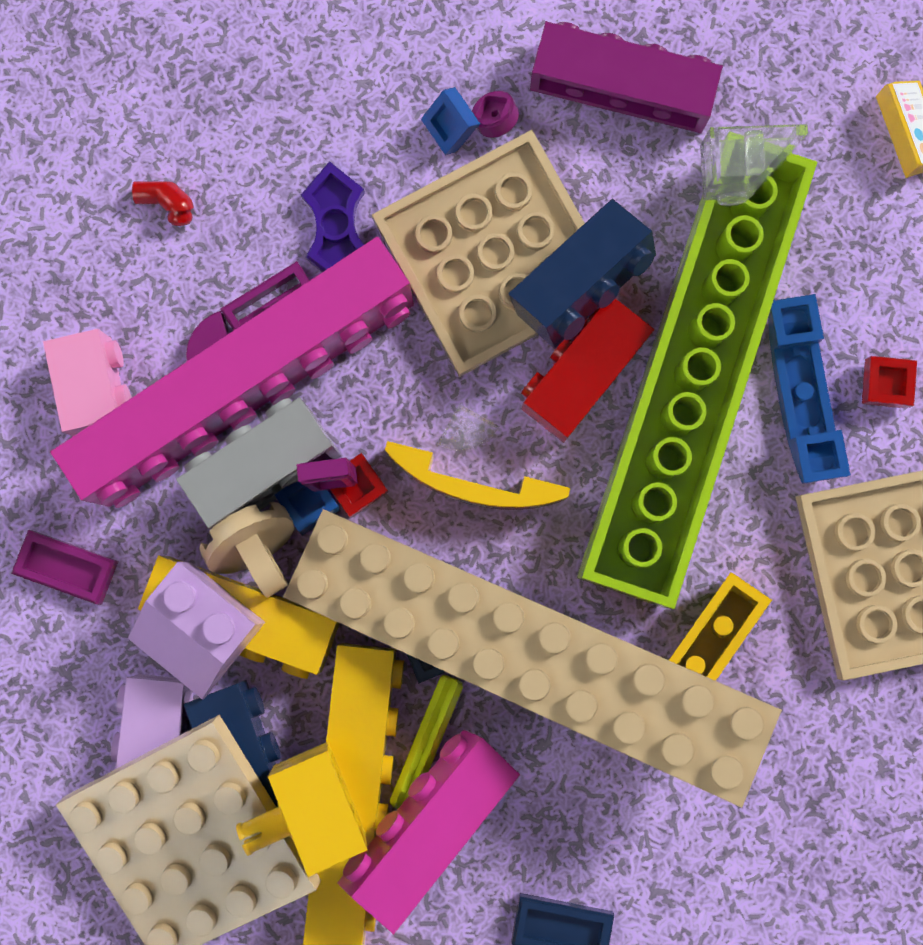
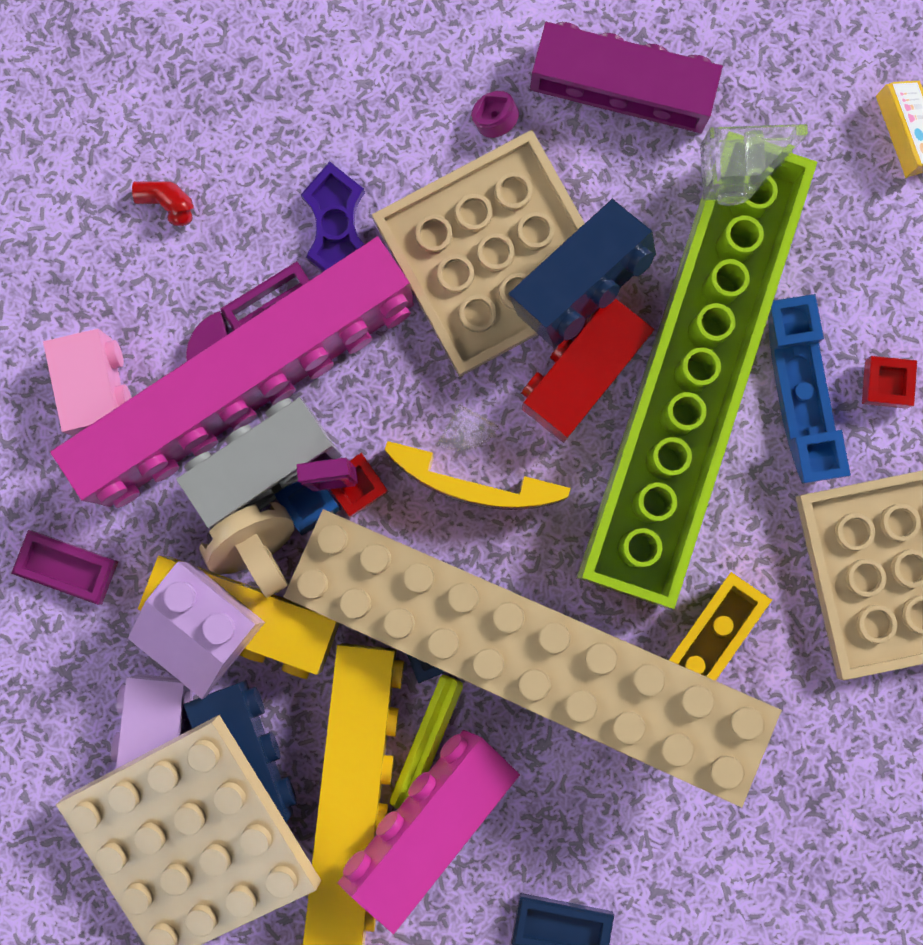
yellow brick [236,742,368,877] -> none
blue plate [421,87,480,155] -> none

